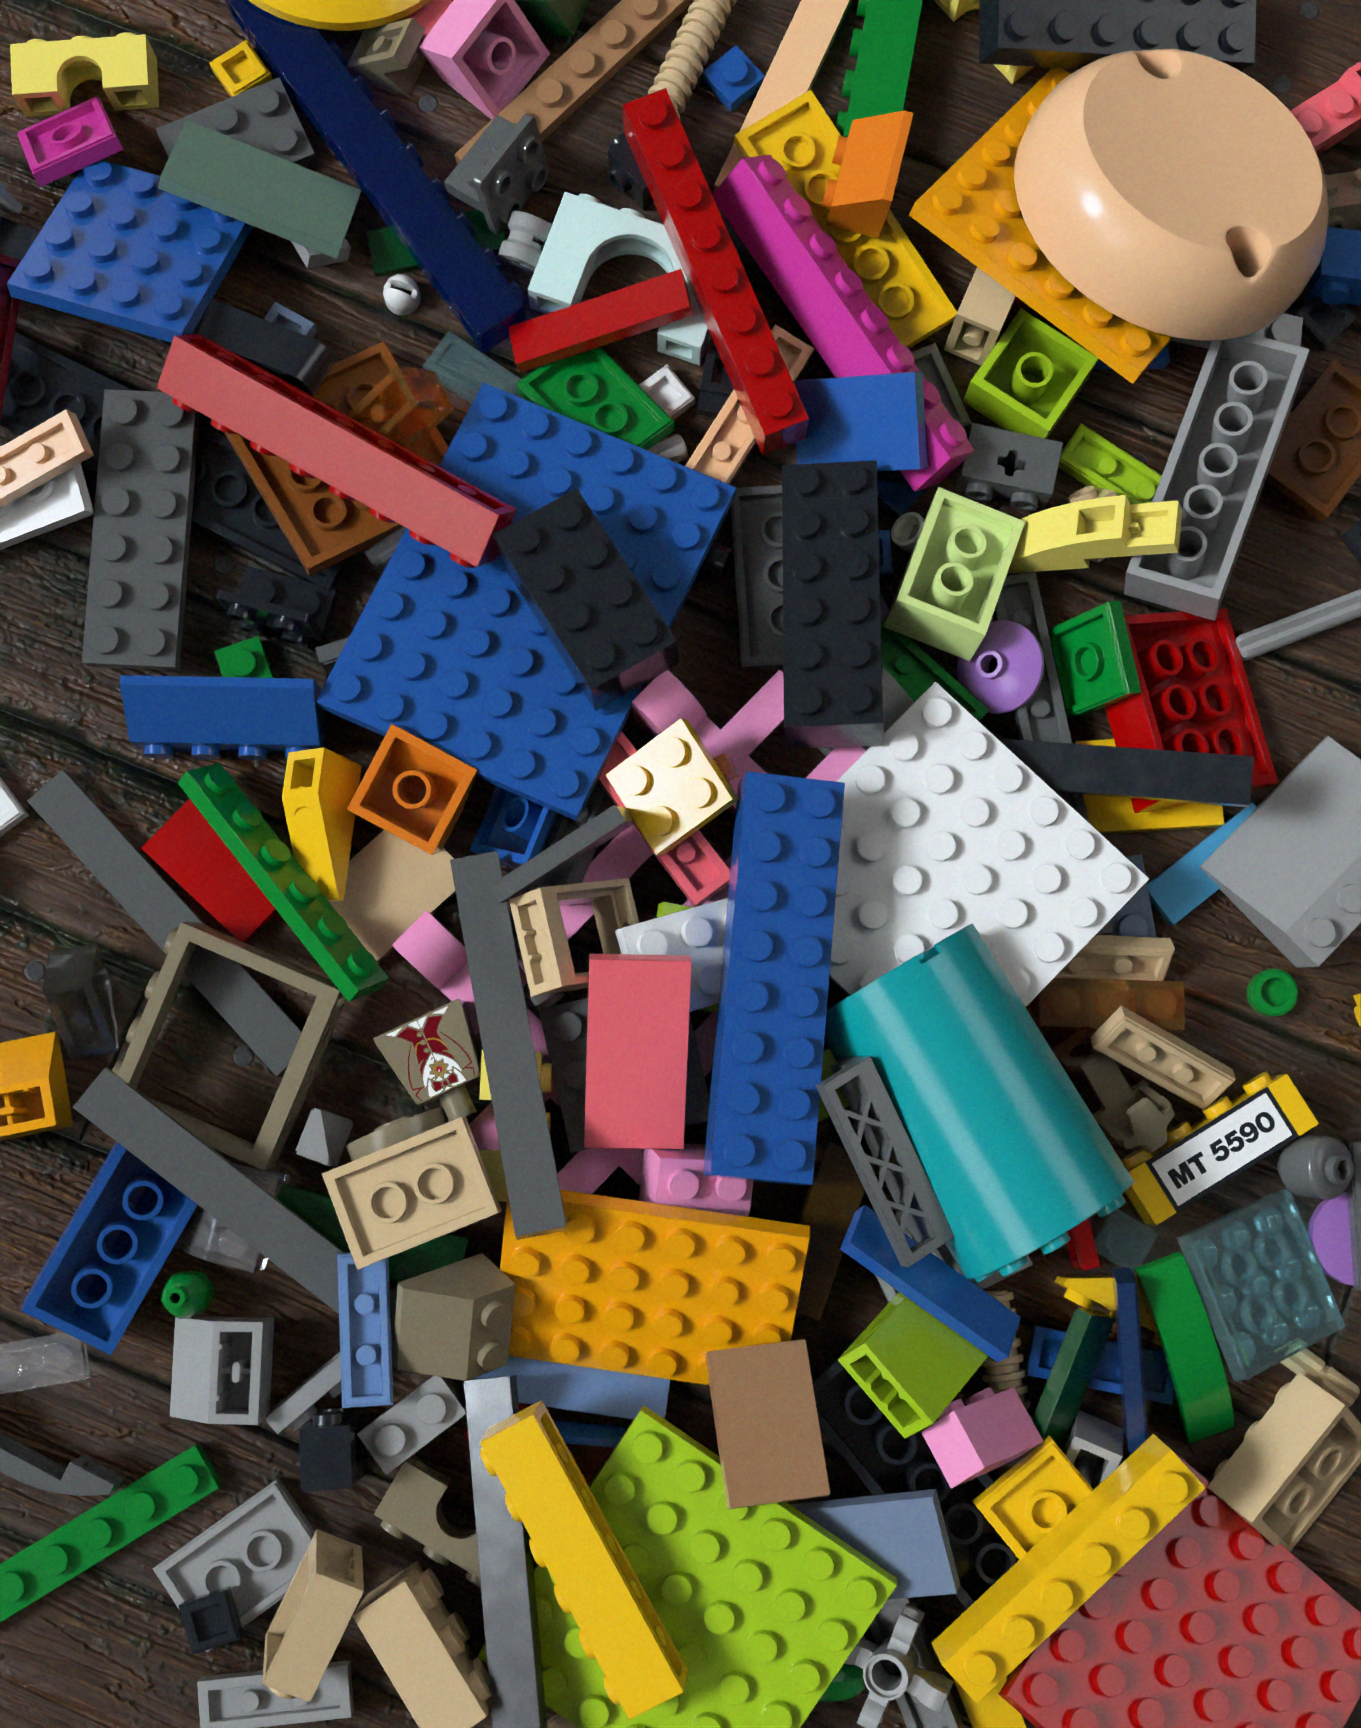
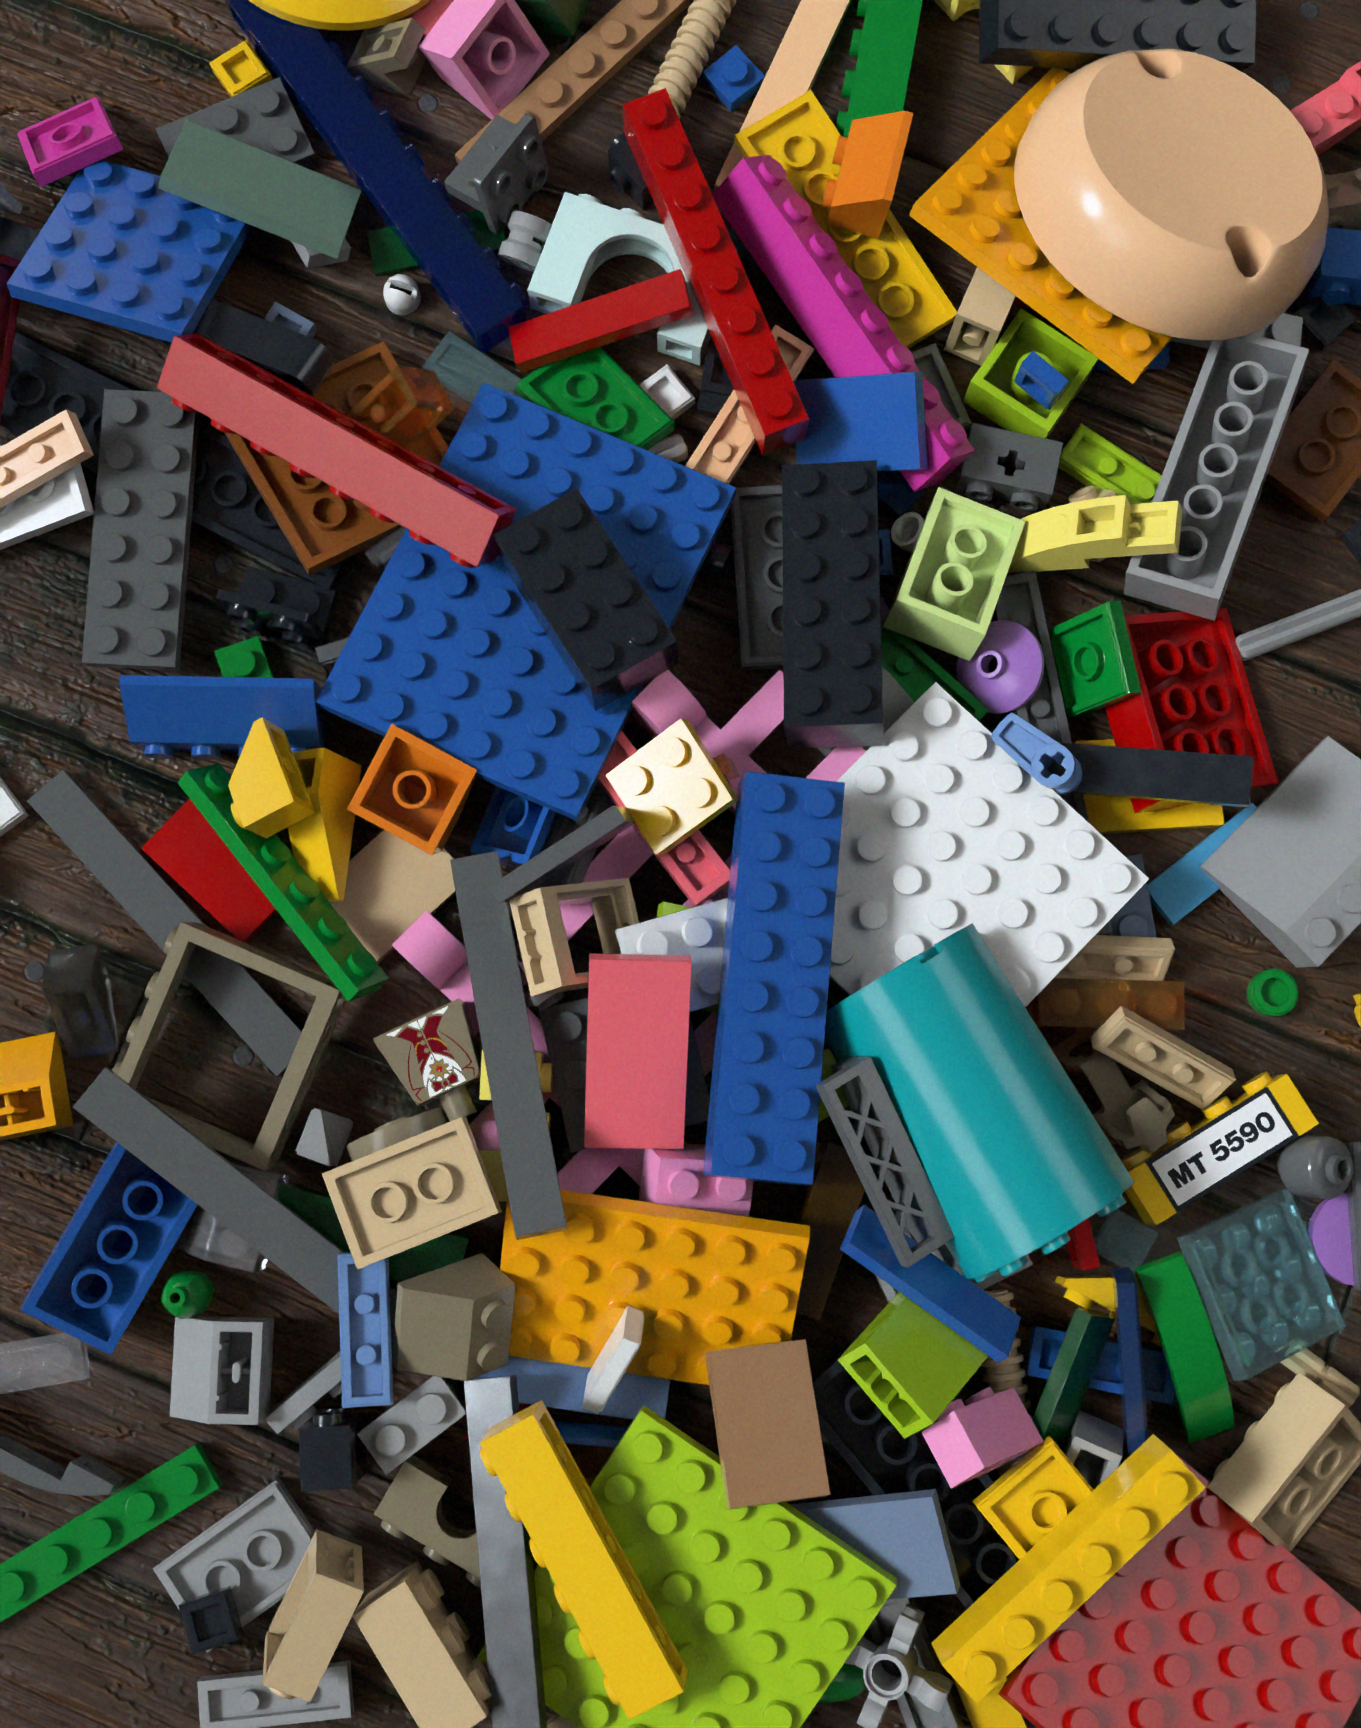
light yellow arch [10,32,159,117] -> none
none -> yellow slope [228,717,316,838]
none -> white tile [582,1306,645,1414]
none -> medium blue piece [991,713,1083,795]
none -> blue tile [1014,351,1069,410]

